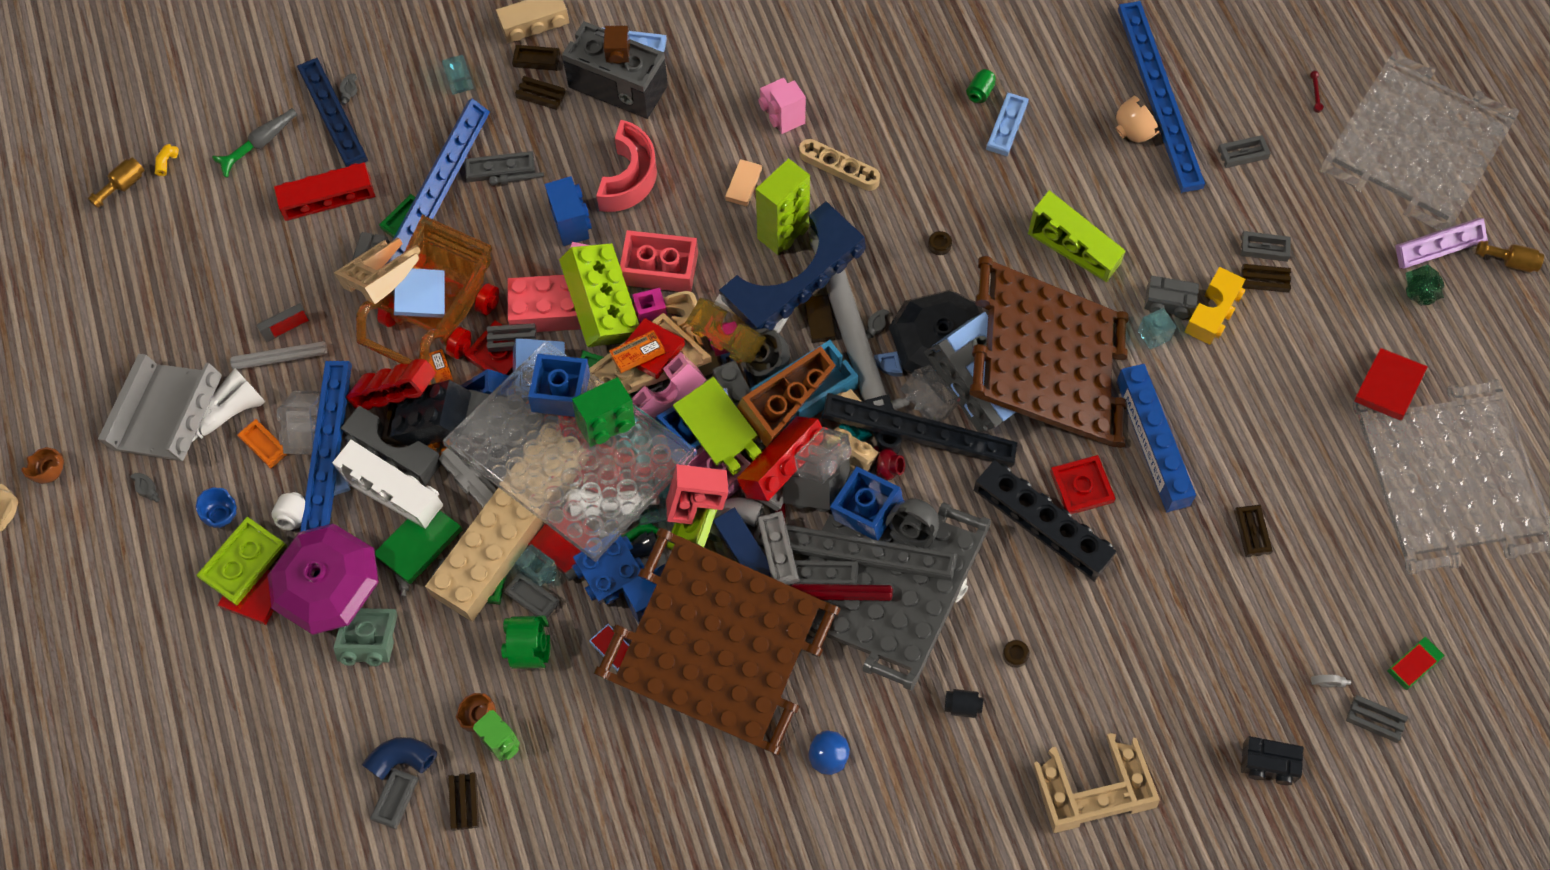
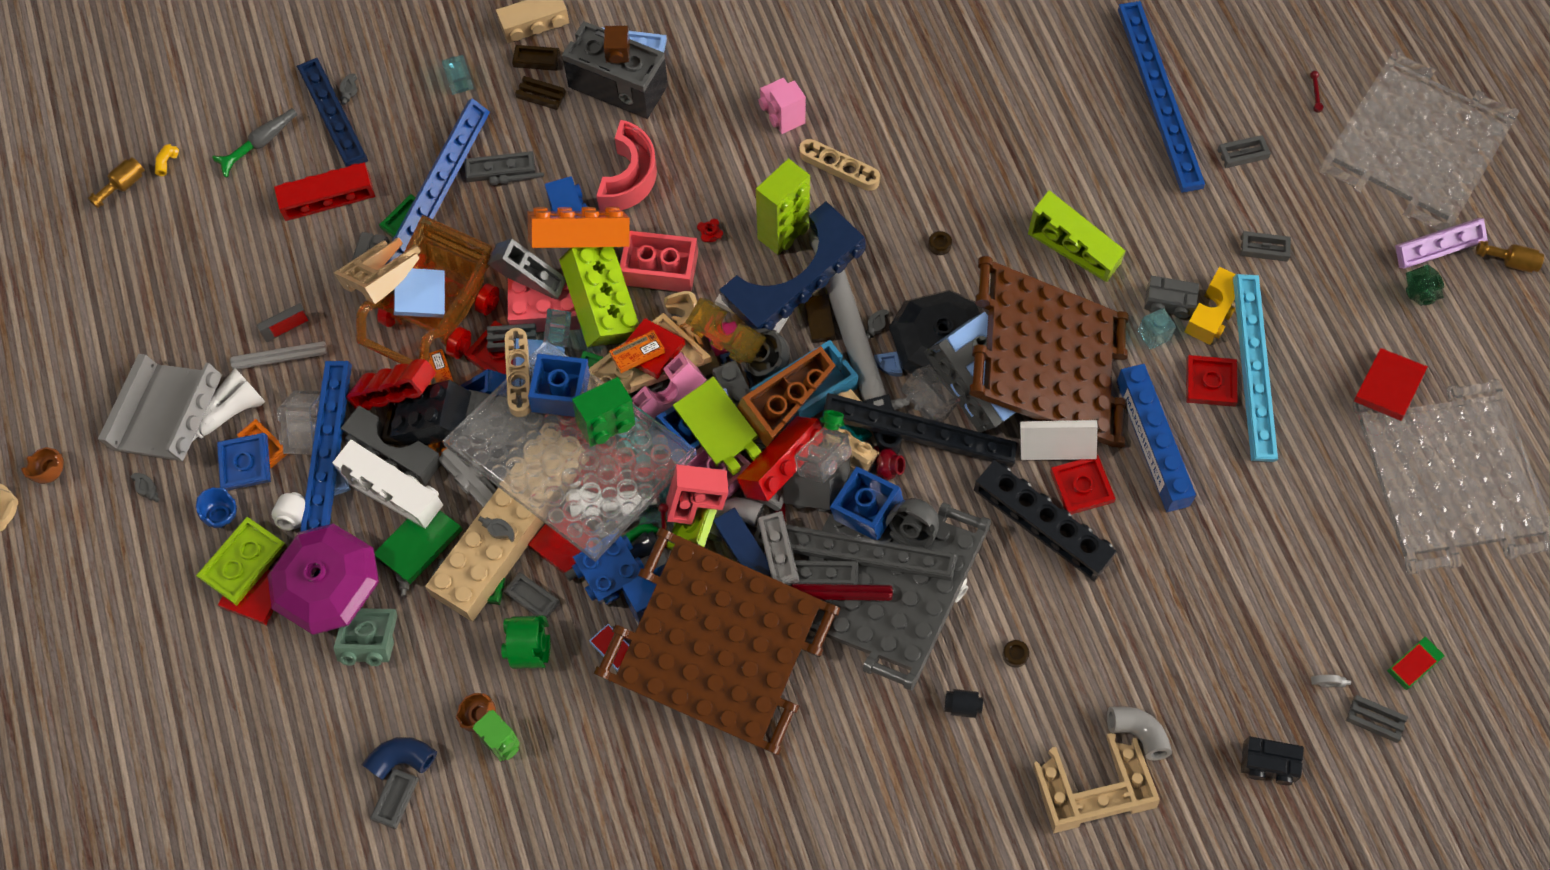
dark brown tile [448,772,479,831] -> none
clear light blue brick [515,544,557,587] -> none
dark pink brick [632,288,667,323] -> none
light nougat tile [725,159,762,206] -> none
blue hair [808,730,850,775] -> none
green brick [966,69,996,103] -> none
light blue tile [986,92,1029,157] -> none
light nougat cylinder [1116,96,1159,143] -> none
dark brown tile [1234,504,1273,557] -> none
dark brown tile [1241,264,1291,293] -> none
none -> blue tile [217,433,271,491]
none -> dark grey piece [478,516,515,542]
none -> dark grey slope [487,239,566,299]
none -> tan beam [505,328,531,417]
none -> orange brick [527,207,630,248]
none -> clear light blue brick [543,309,572,347]
none -> dark red hinge [658,503,668,549]
none -> red plate [697,219,723,243]
none -> green plate [820,410,845,430]
none -> white tile [1020,420,1098,460]
none -> light grey cylinder [1107,706,1172,761]
none -> red tile [1186,355,1238,407]
none -> medium azure tile [1233,274,1278,462]

